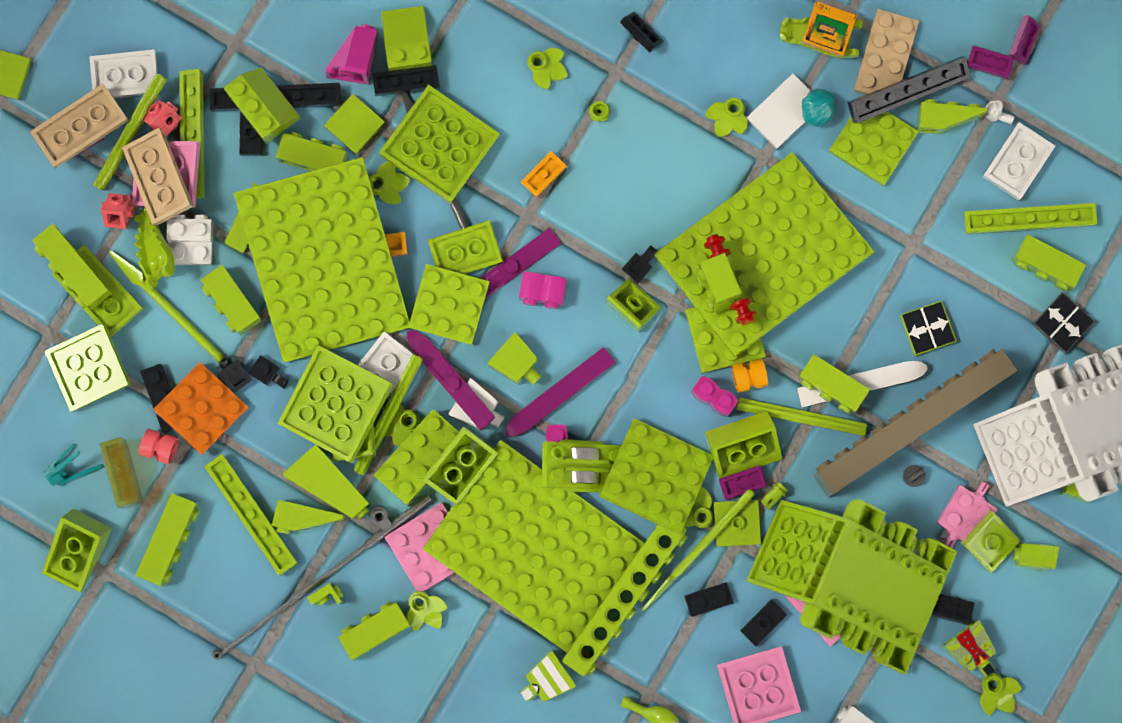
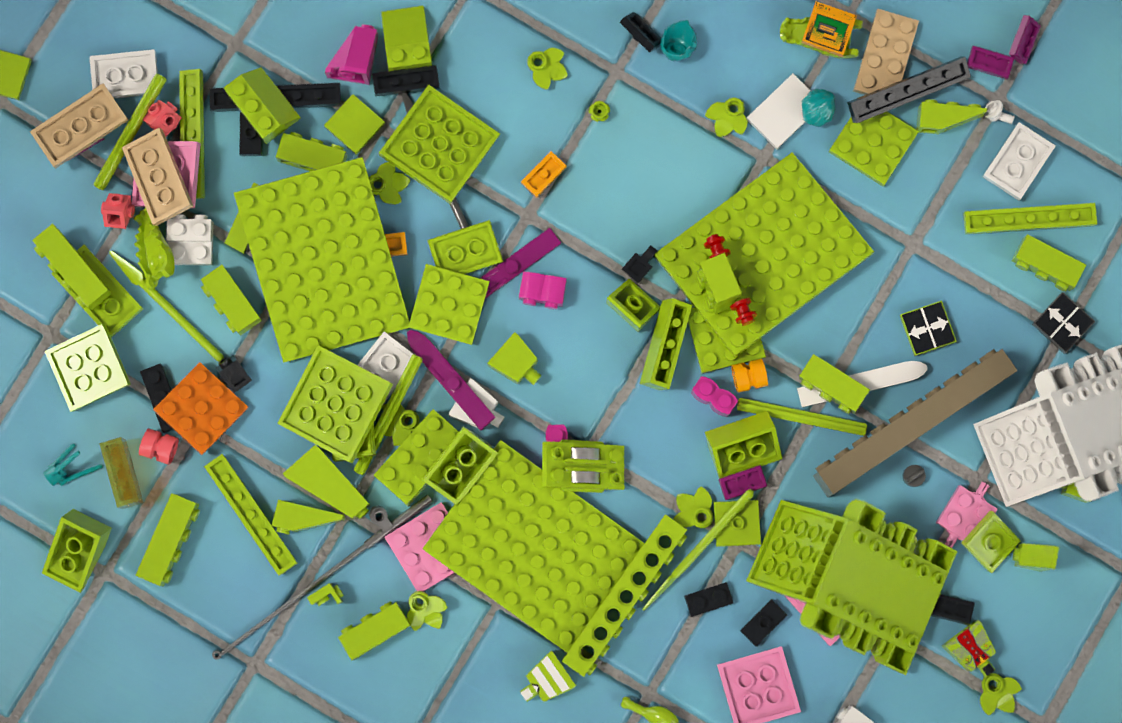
black plate [248,355,289,389] -> none
magenta piece [505,347,616,437] -> none
lime plate [599,418,713,535] -> none
lime pin [759,482,788,510] -> none
none -> lime brick [640,298,692,390]
none -> teal hair [660,20,697,61]

